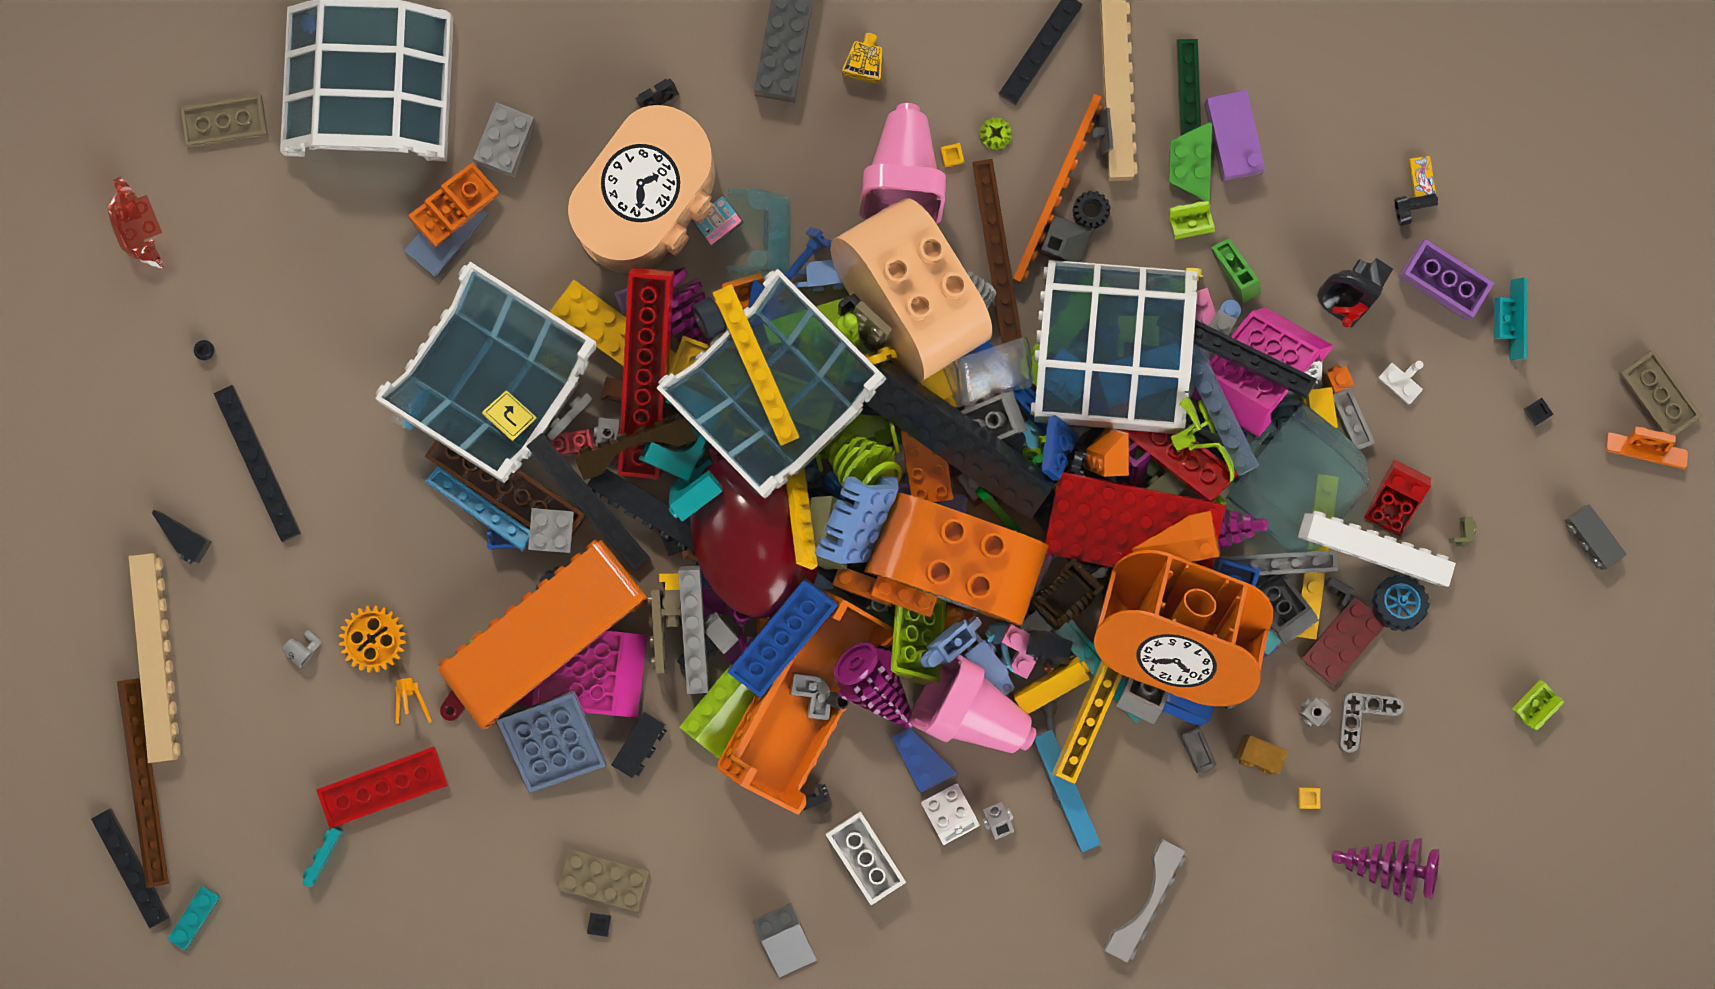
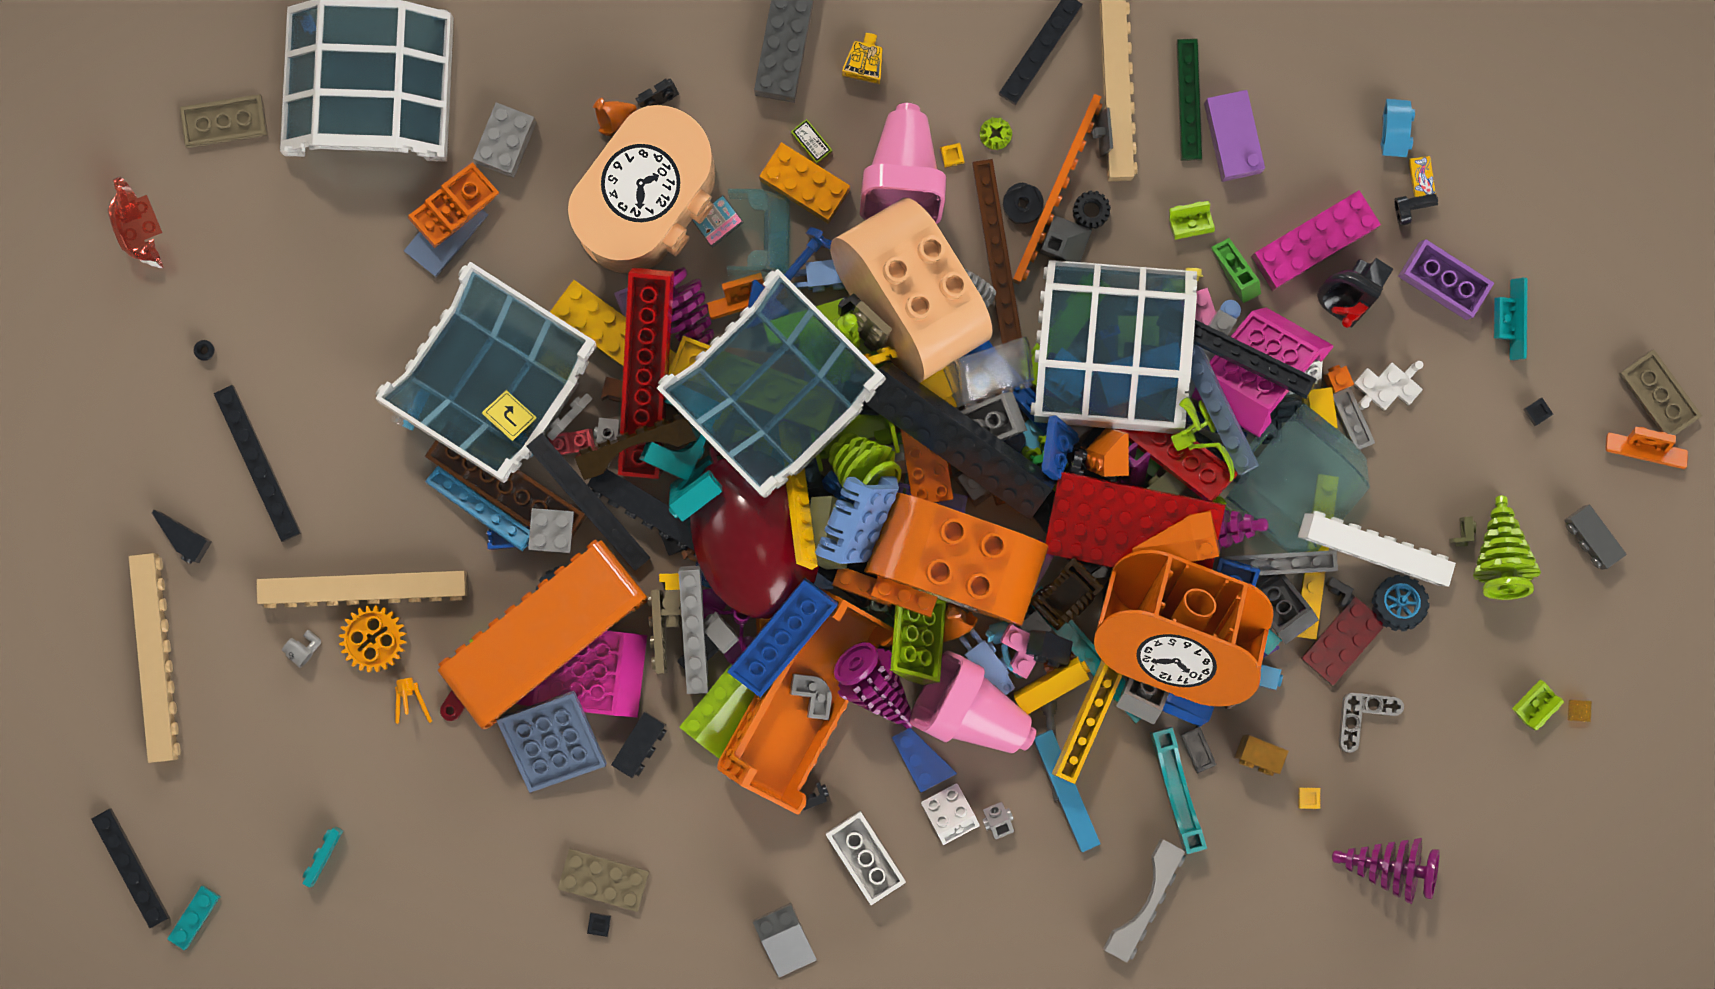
reddish brown plate [117,678,169,888] -> none
red plate [316,746,448,829] -> none
black wheel [691,297,726,339] -> none
yellow plate [713,284,800,446] -> none
pearl dark grey hose [826,692,849,709] -> none
light blue hinge [920,617,982,668] -> none
green tile [974,487,1021,532] -> none
bright green wing [1168,122,1212,202] -> none
light grey brick [1298,697,1331,727] -> none
red slope [1364,459,1431,537] -> none
none -> tan brick [257,571,468,608]
none -> orange hat [593,98,637,136]
none -> light orange brick [759,142,850,224]
none -> tile [791,119,832,164]
none -> black plate [1002,182,1044,224]
none -> teal arch [1150,727,1207,854]
none -> dark pink brick [1251,190,1381,291]
none -> dark azure brick [1259,665,1283,690]
none -> white plate [1354,368,1398,411]
none -> dark azure brick [1380,99,1415,157]
none -> lime plant [1473,495,1541,600]
none -> clear yellow plate [1568,700,1592,722]

